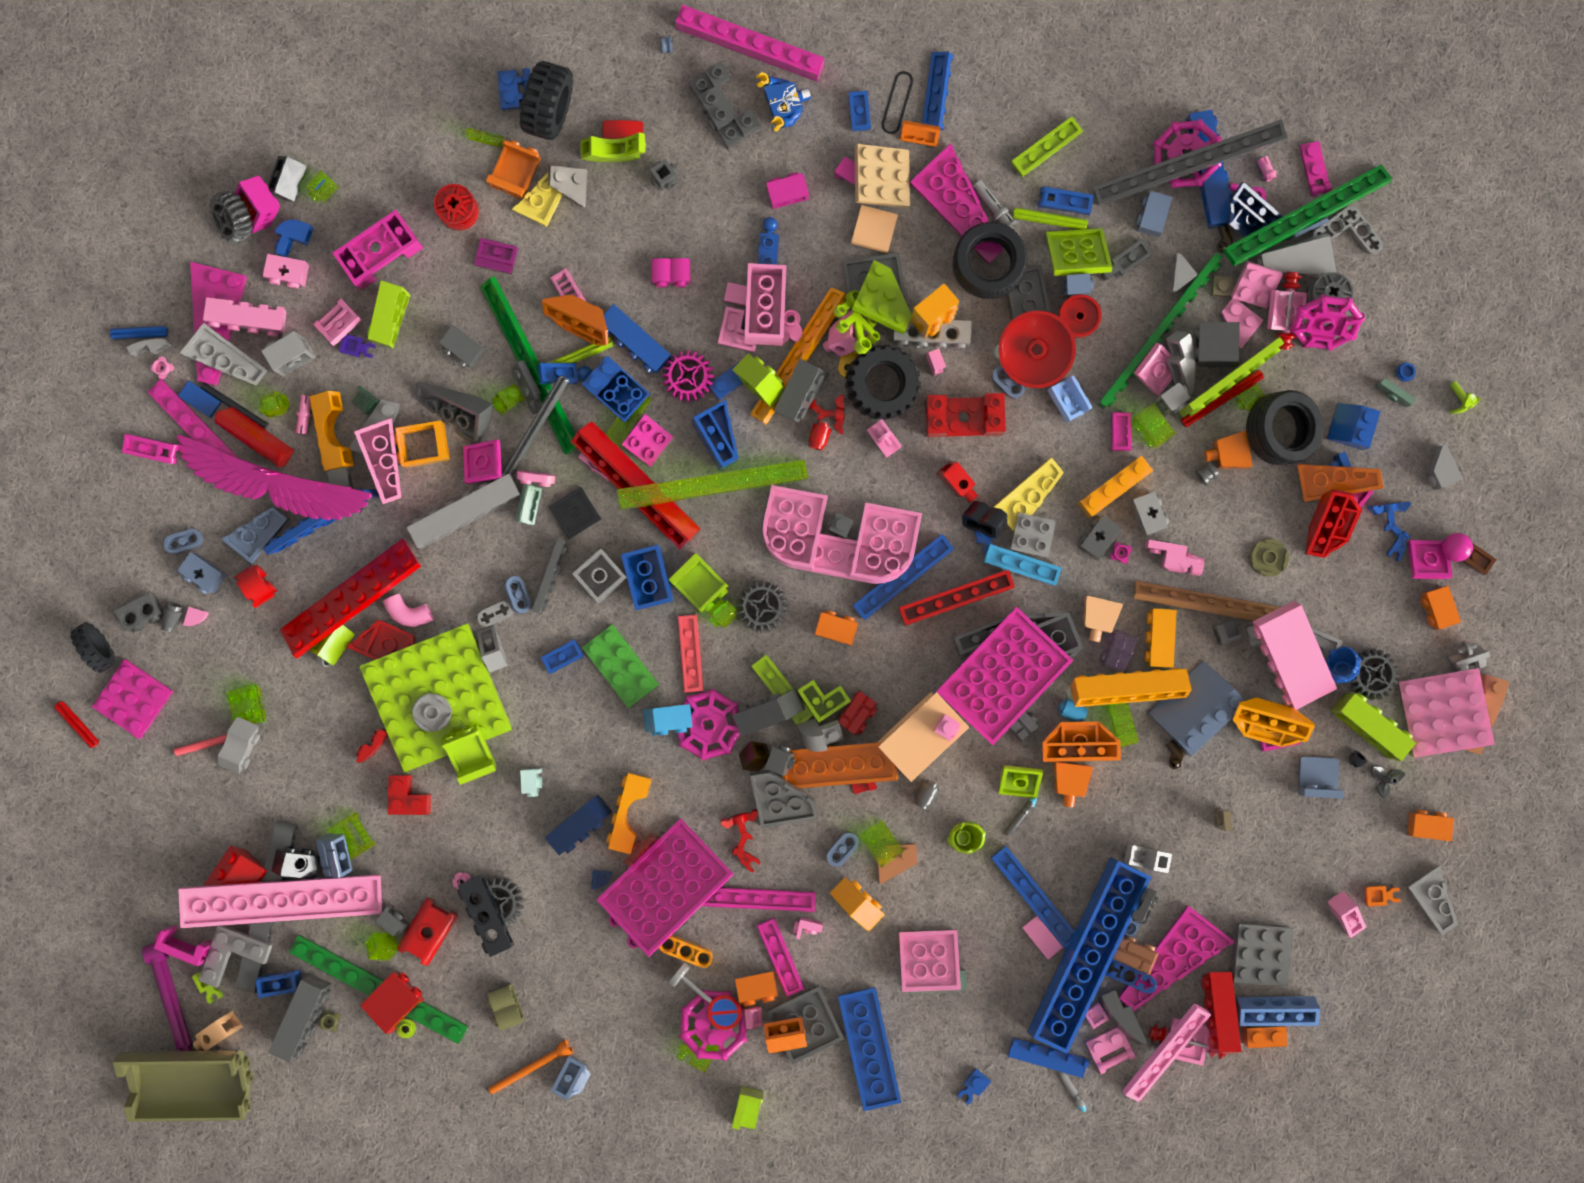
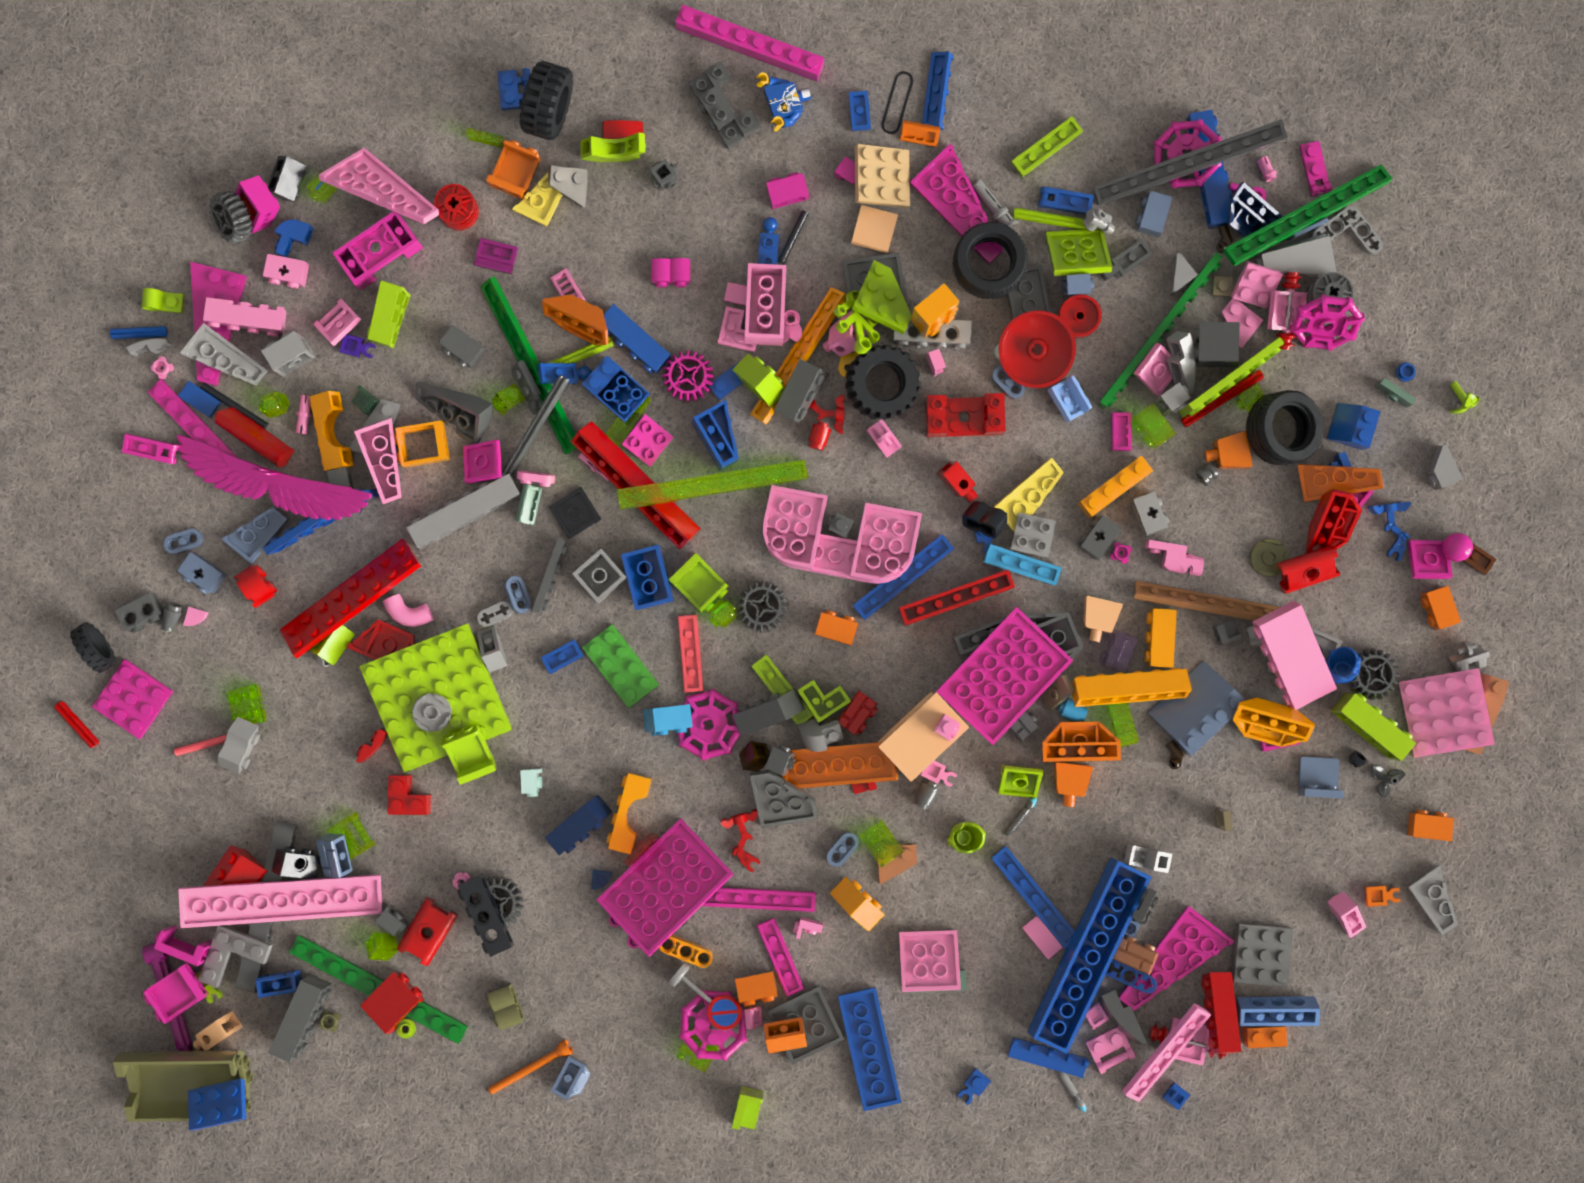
sand blue bush [661,36,673,54] -> none
none -> lime plate [141,288,185,314]
none -> dark pink panel [143,962,209,1024]
none -> blue plate [188,1079,246,1131]
none -> bright pink wing [319,148,439,224]
none -> black bar [777,210,809,265]
none -> bright pink plate [920,761,957,787]
none -> dark tan plate [1041,675,1075,711]
none -> light grey plate [1083,209,1115,235]
none -> blue tile [1162,1082,1190,1110]
none -> red piece [1276,545,1340,594]

